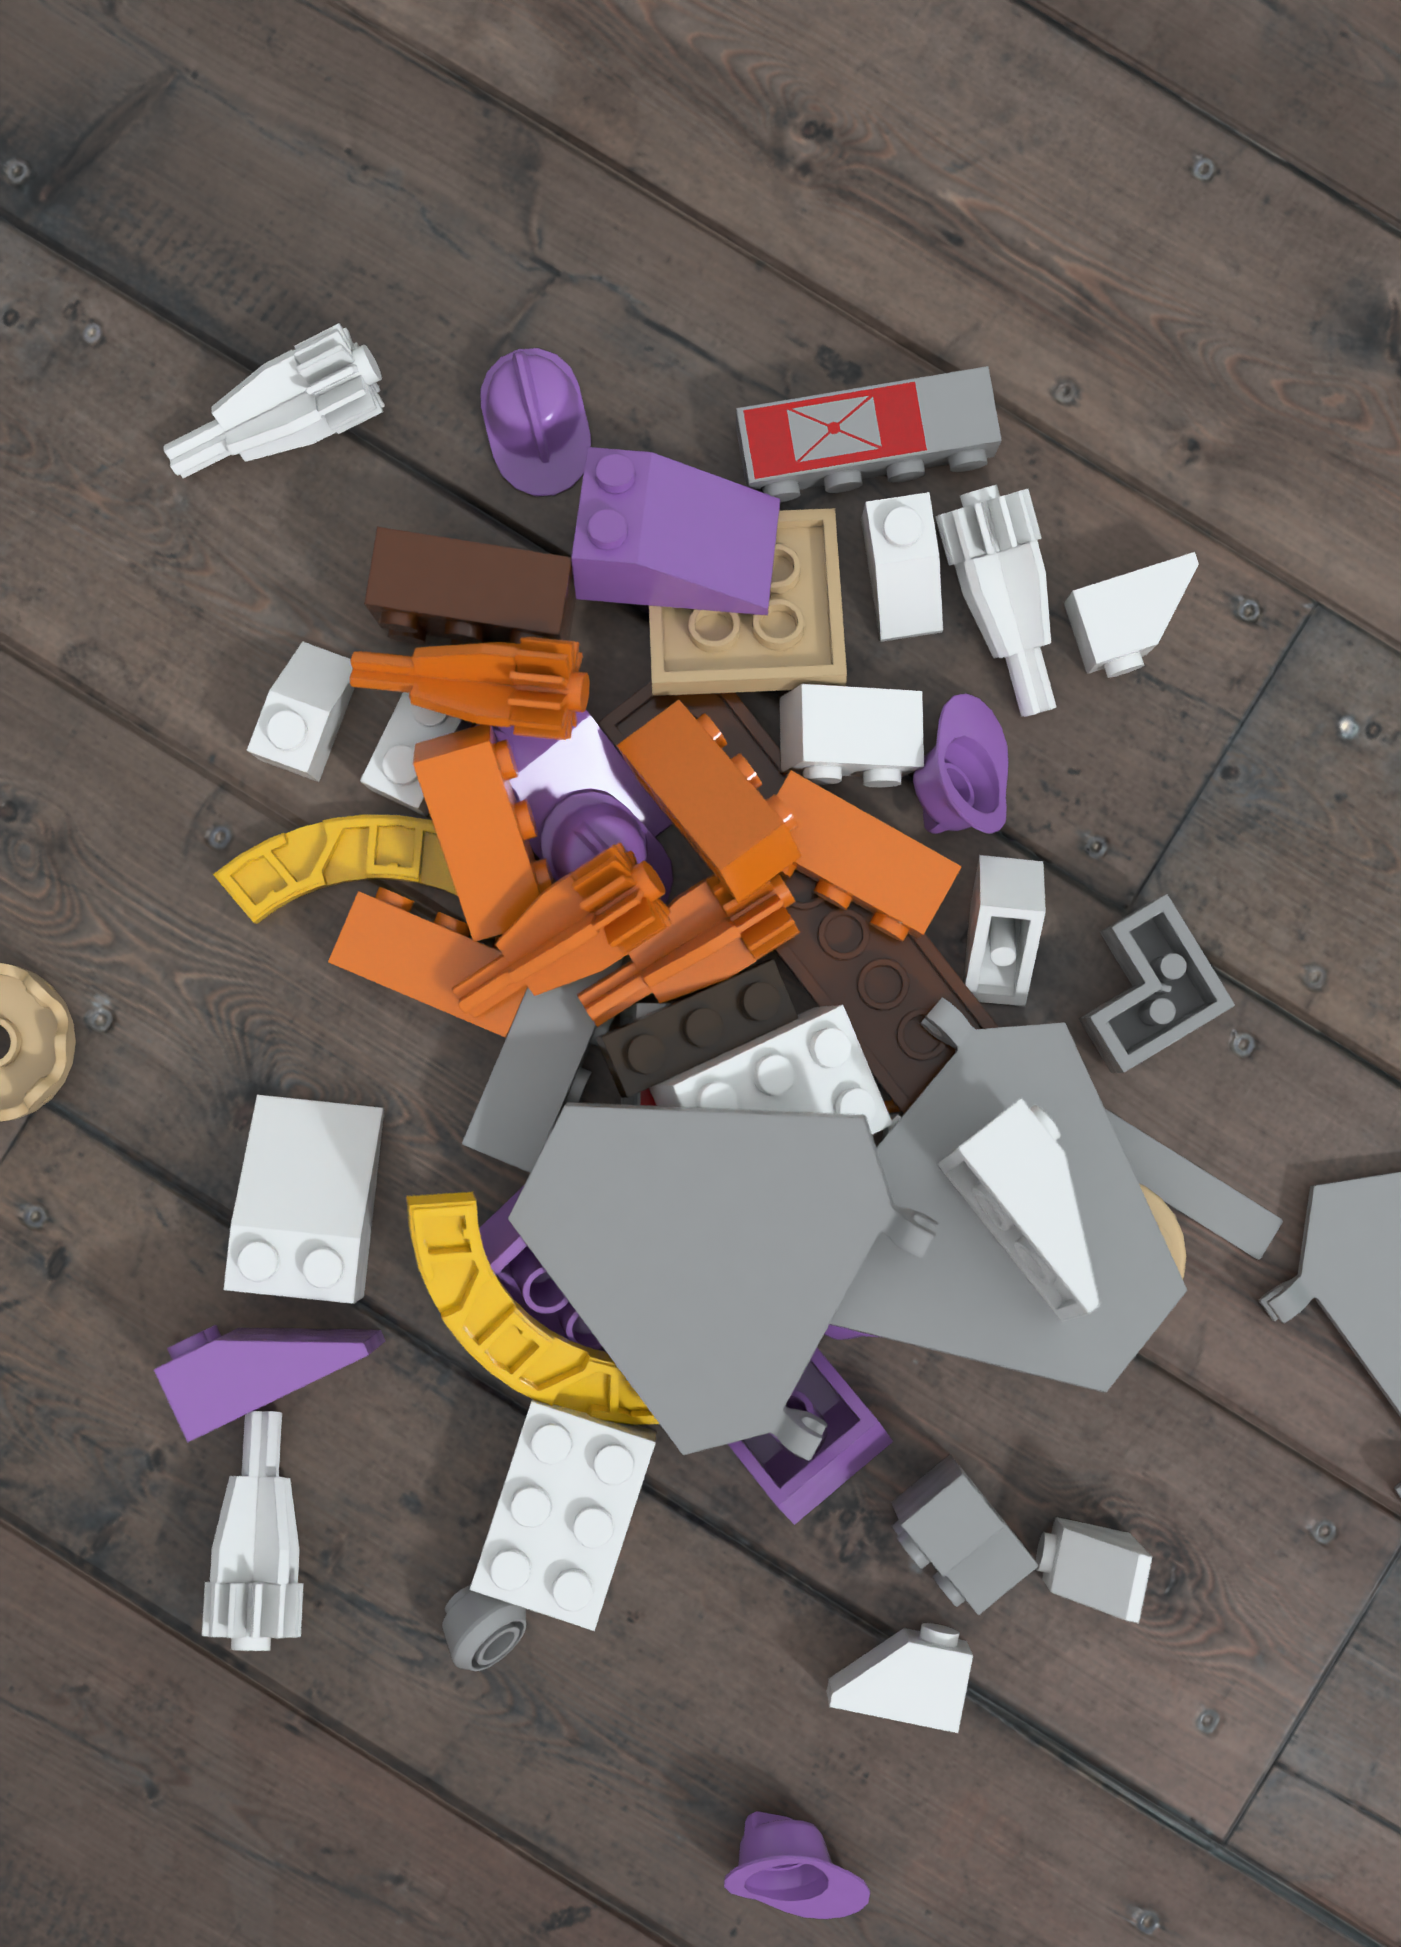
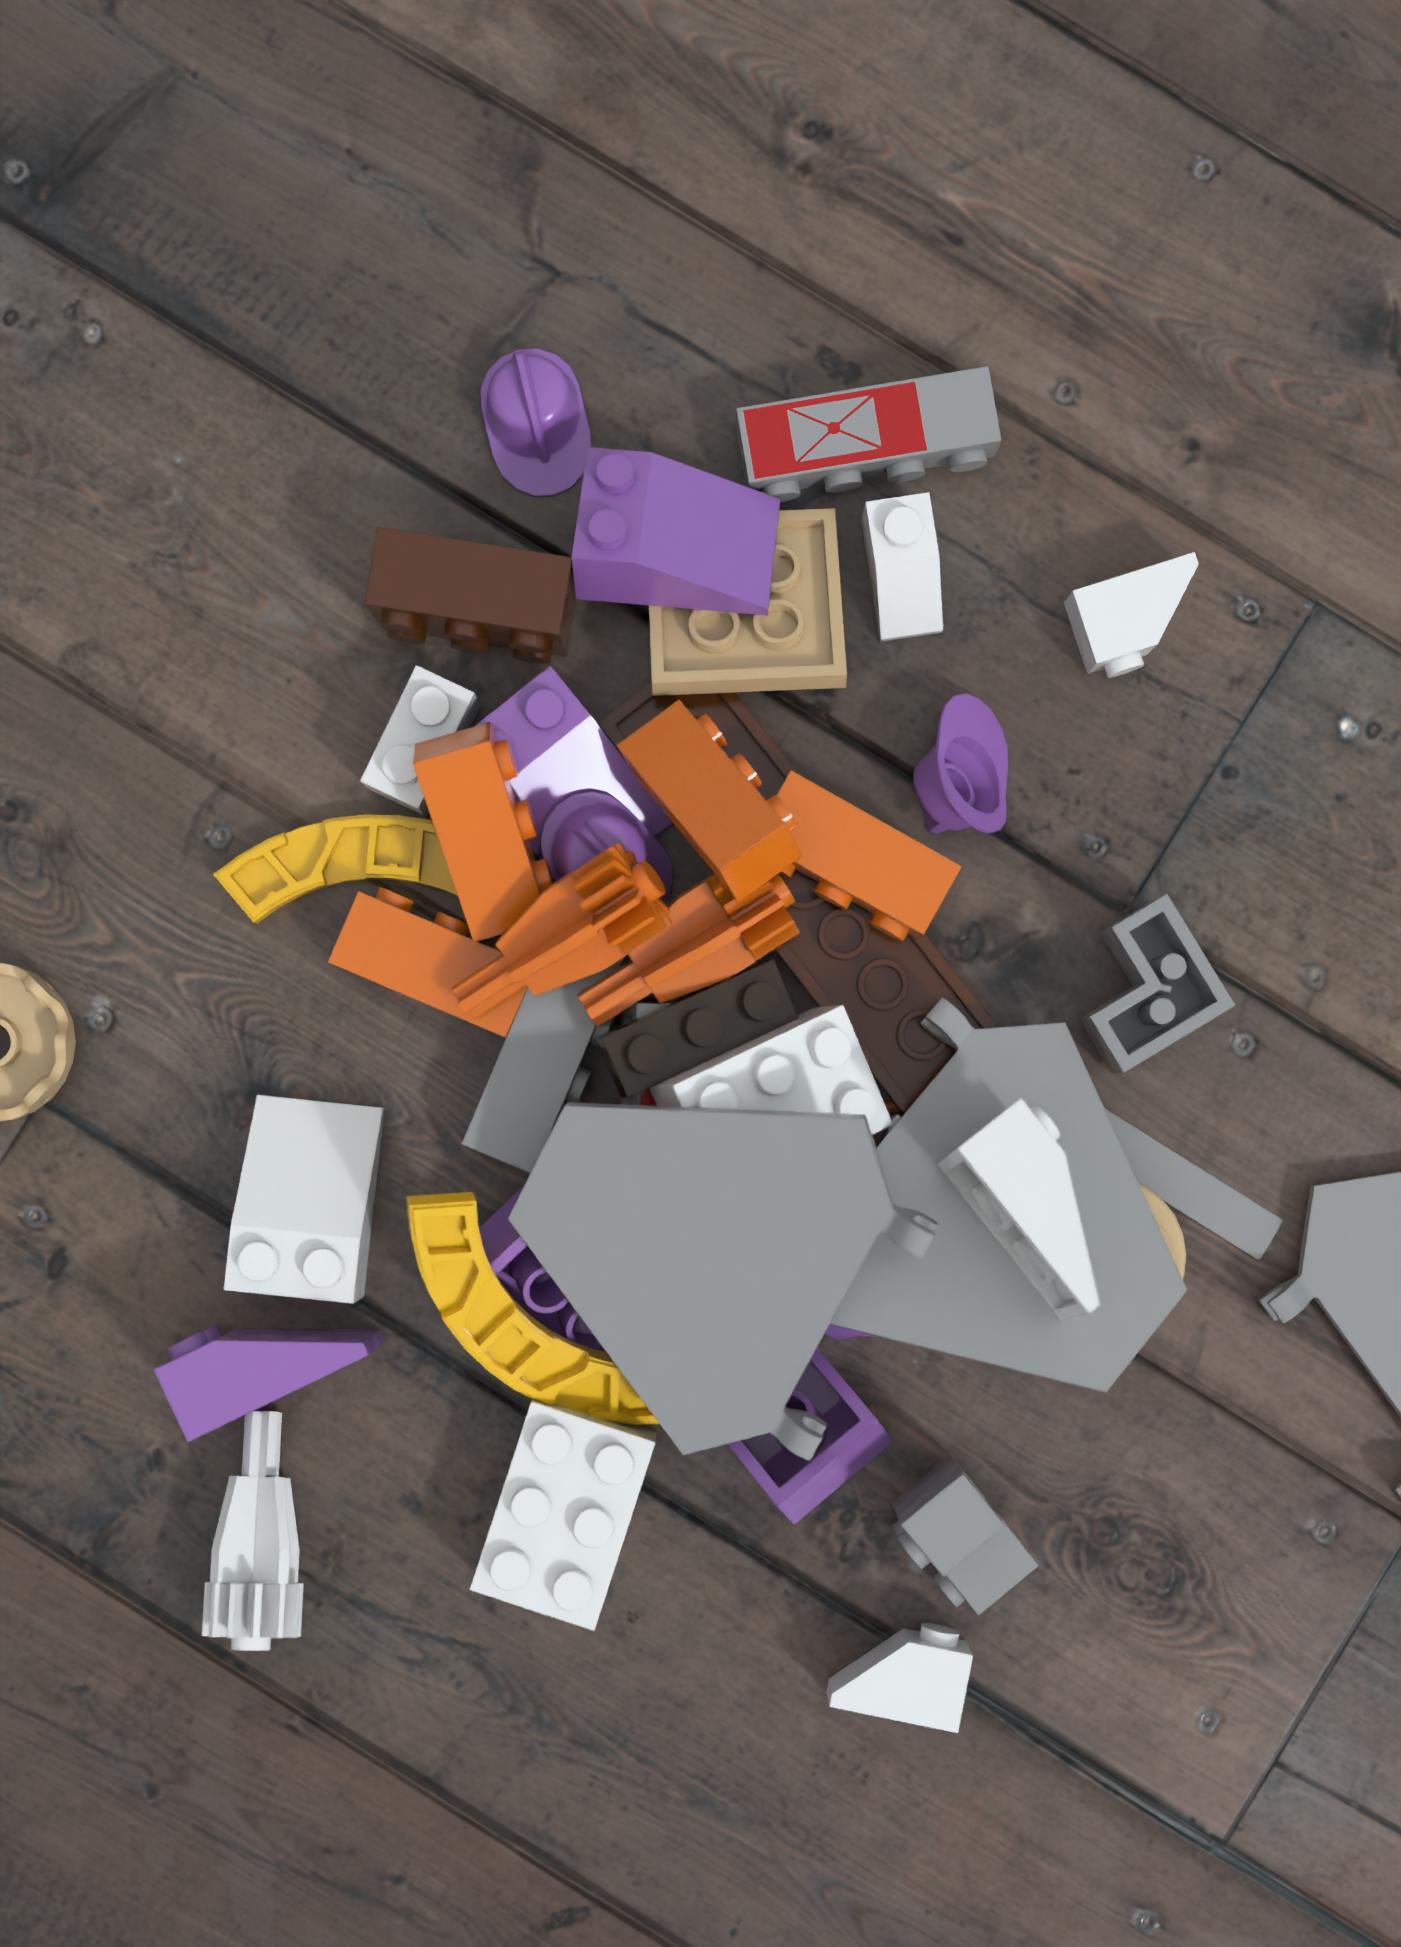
white piece [163,323,385,478] -> none
white slope [247,641,355,782] -> none
orange piece [349,637,590,741] -> none
light grey cone [442,1585,526,1671] -> none
medium lavender piece [724,1811,870,1919] -> none
white brick [780,684,924,787] -> none
white piece [935,484,1057,717] -> none
white slope [963,855,1046,1007] -> none
white slope [1036,1517,1152,1623] -> none

